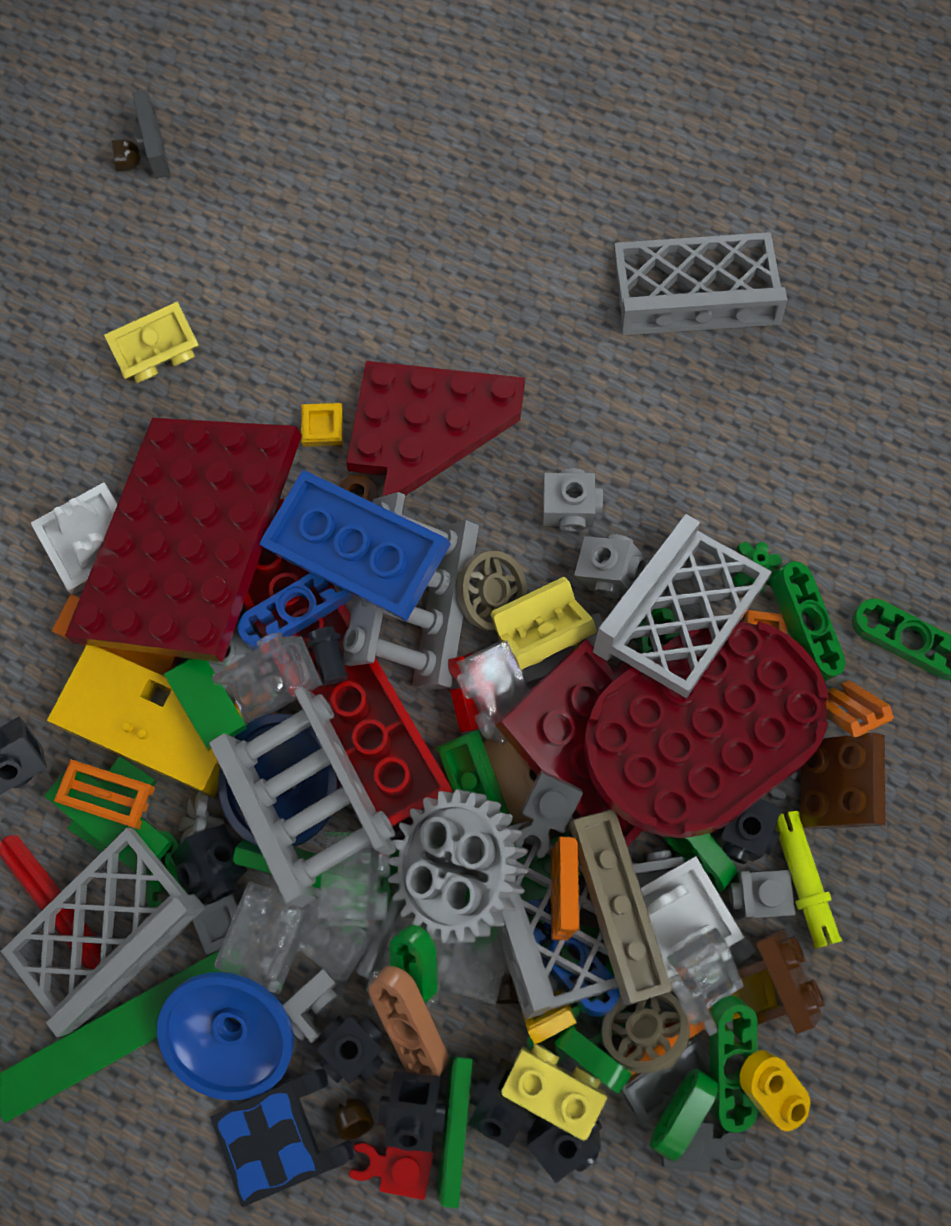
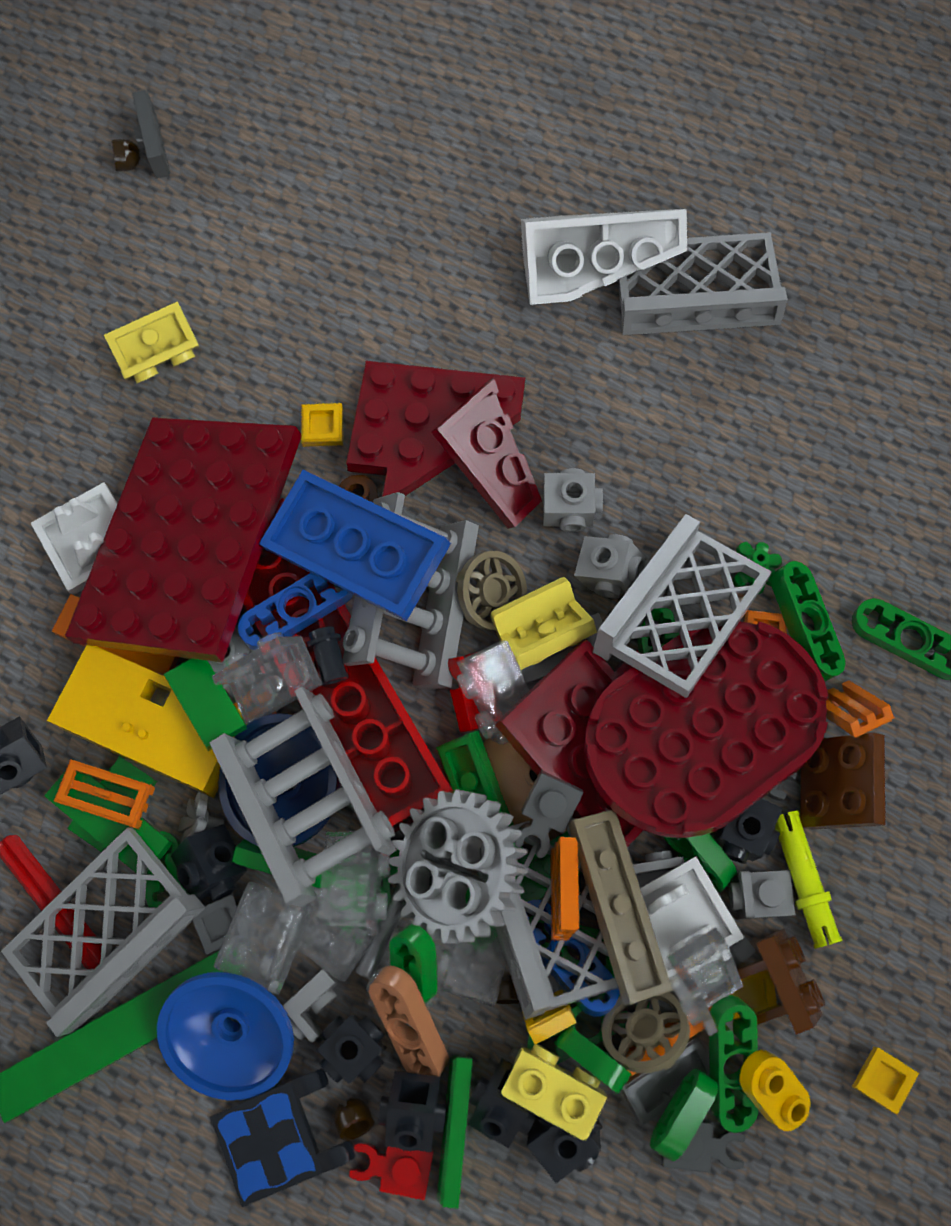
none -> wing [431,378,542,529]
none -> white wedge [521,209,687,305]
none -> yellow plate [852,1047,919,1114]

